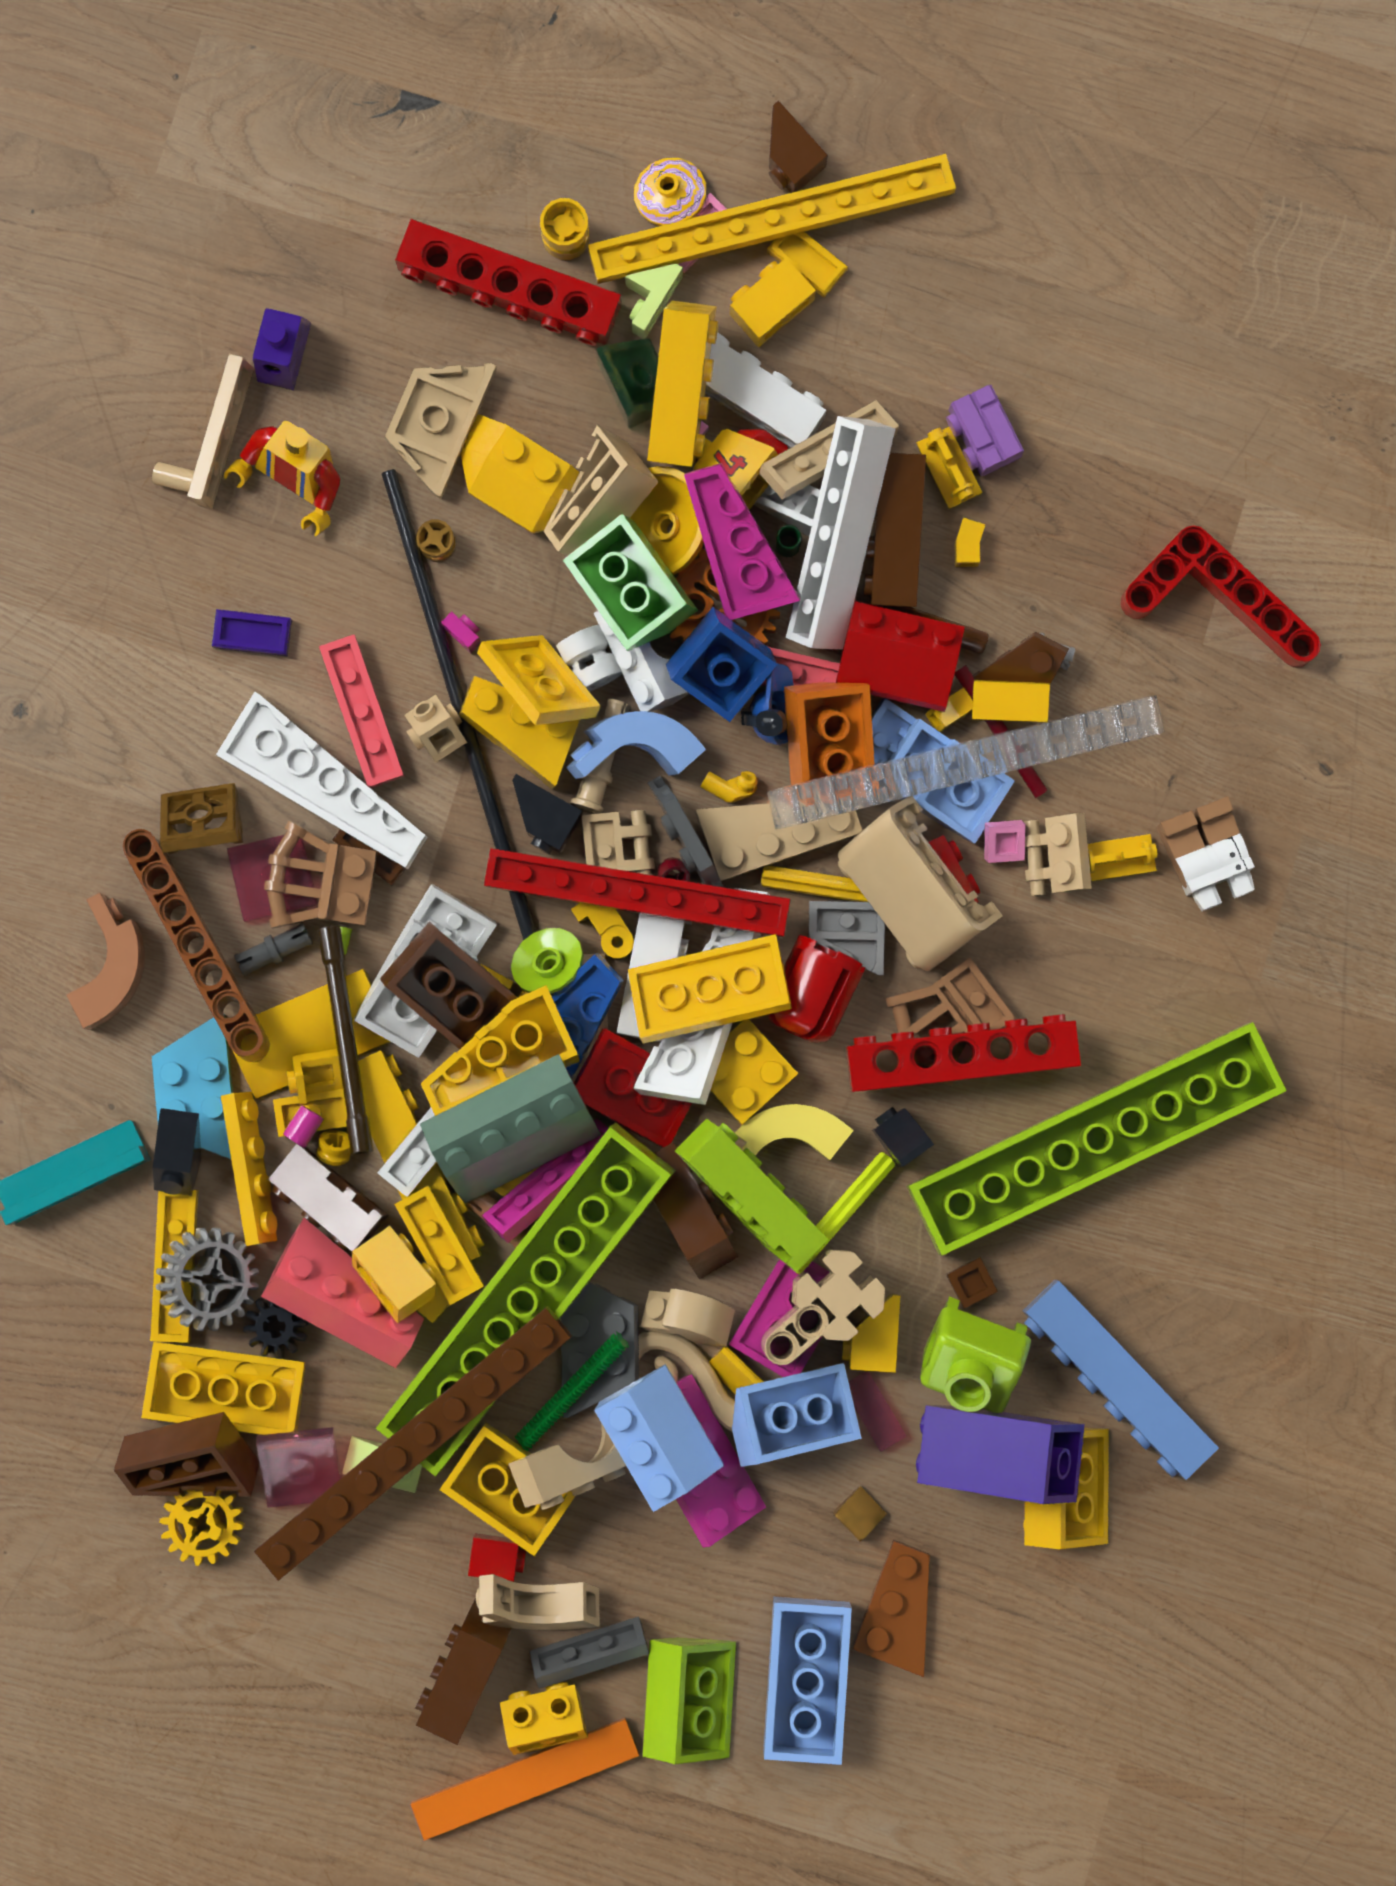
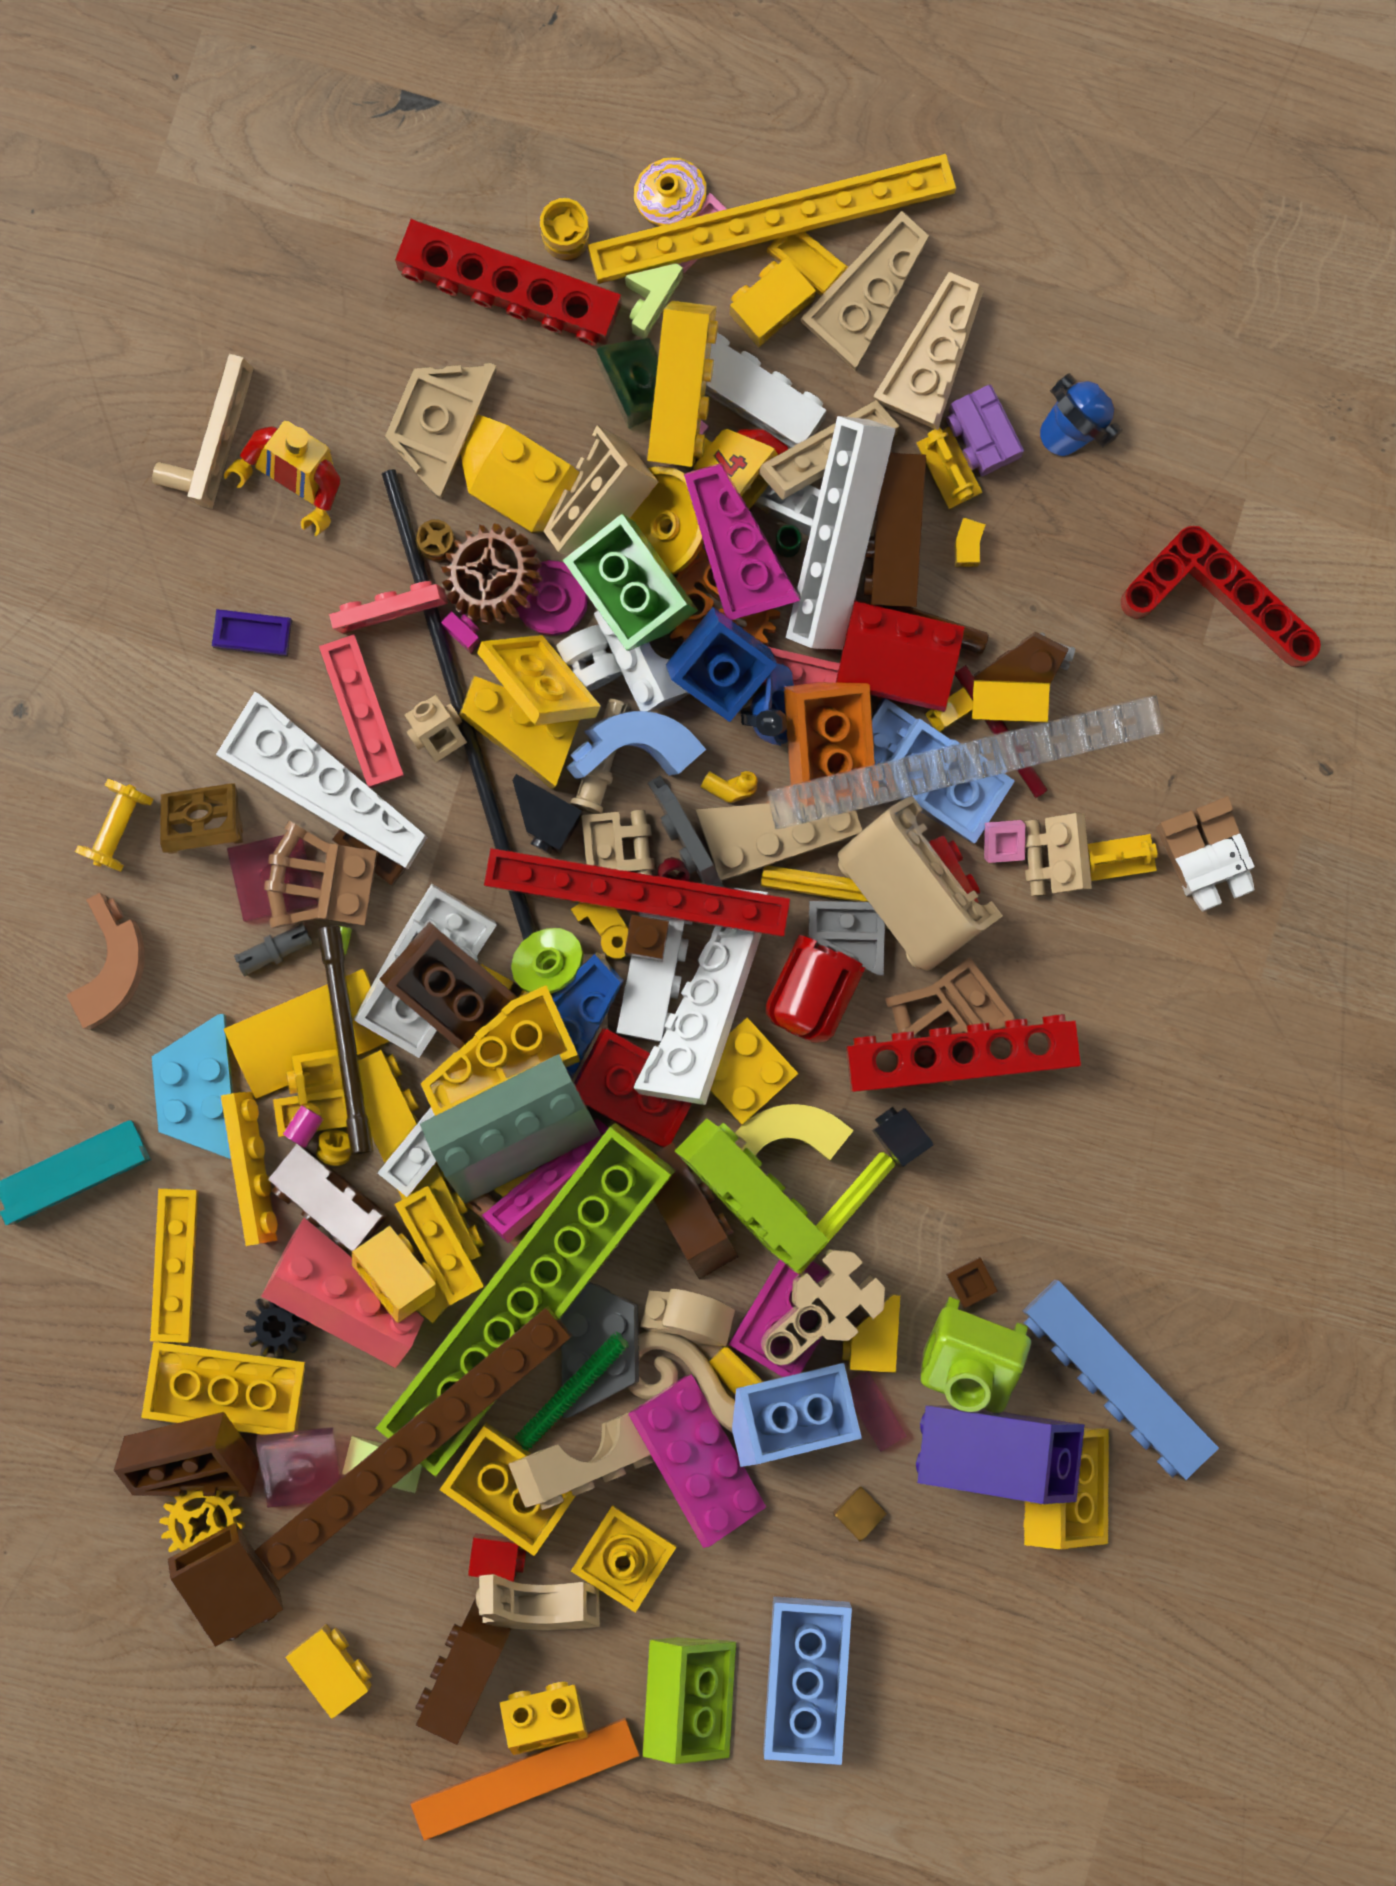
dark orange beam [123,829,270,1062] -> none
black slope [152,1108,201,1196] -> none
light grey gear [155,1228,259,1331] -> none
dark purple torso [253,308,311,391] -> none
dark grey plate [529,1616,649,1689] -> none
light blue slope [594,1364,724,1512] -> none
yellow plate [628,934,792,1044] -> none
reddish brown slope [769,100,828,193] -> none
dark orange wing [852,1540,930,1677] -> none
lime brick [906,1022,1287,1256] -> none
none -> yellow hose [75,779,154,872]
none -> reddish brown brick [168,1522,283,1647]
none -> yellow brick [285,1624,372,1719]
none -> coral plate [329,581,448,633]
none -> dark orange gear [441,523,543,625]
none -> dark pink tile [516,560,588,636]
none -> yellow plate [571,1504,677,1613]
none -> reddish brown brick [624,915,669,962]
none -> tan wing [801,211,929,371]
none -> tan wing [873,272,983,430]
none -> blue cap [1040,373,1122,456]

